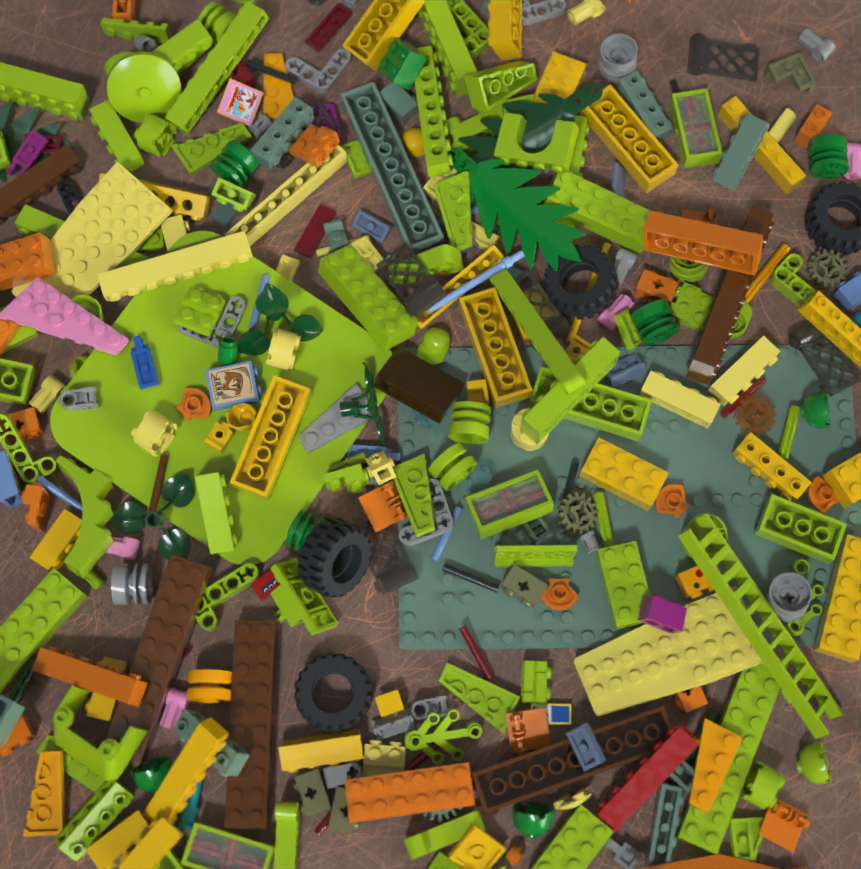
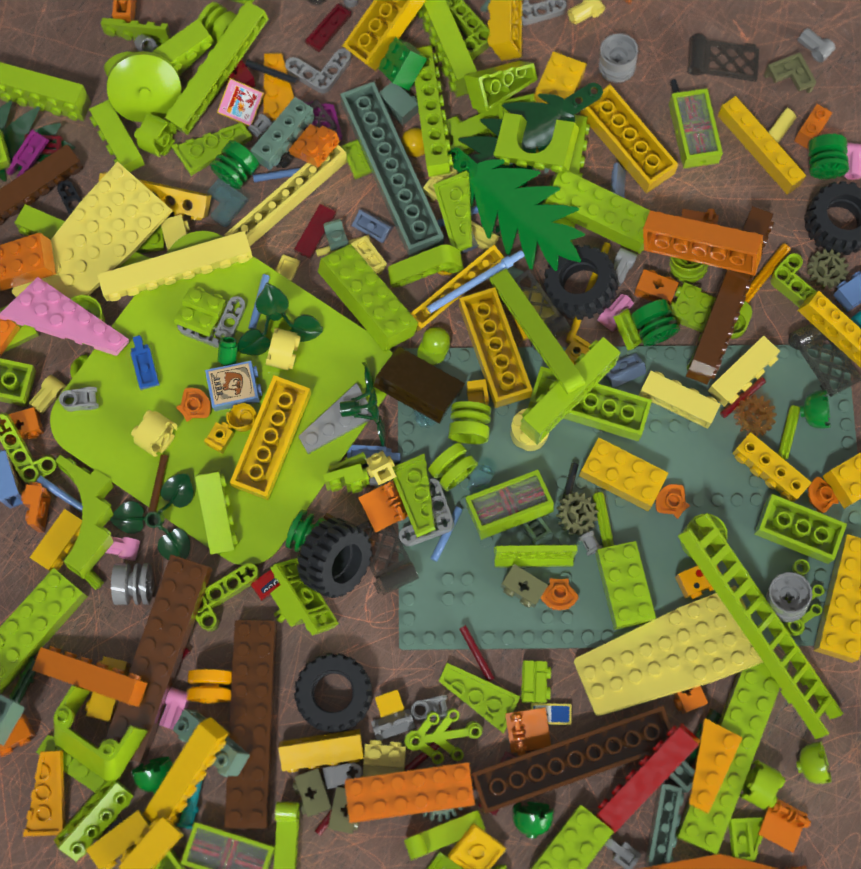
lime brick [211,177,256,213] -> none
clear smoke piece [375,243,447,318] -> none
black bar [442,564,499,593] -> none
orange plate [506,845,524,866] -> none
light yellow dish [553,787,592,810] -> none
sand blue slope [566,723,606,771] -> none
sand green brick [616,71,673,142] -> none
magenta brick [638,594,687,634] -> none
sand green brick [712,113,770,192] -> none
none -> medium blue bar [253,167,302,182]

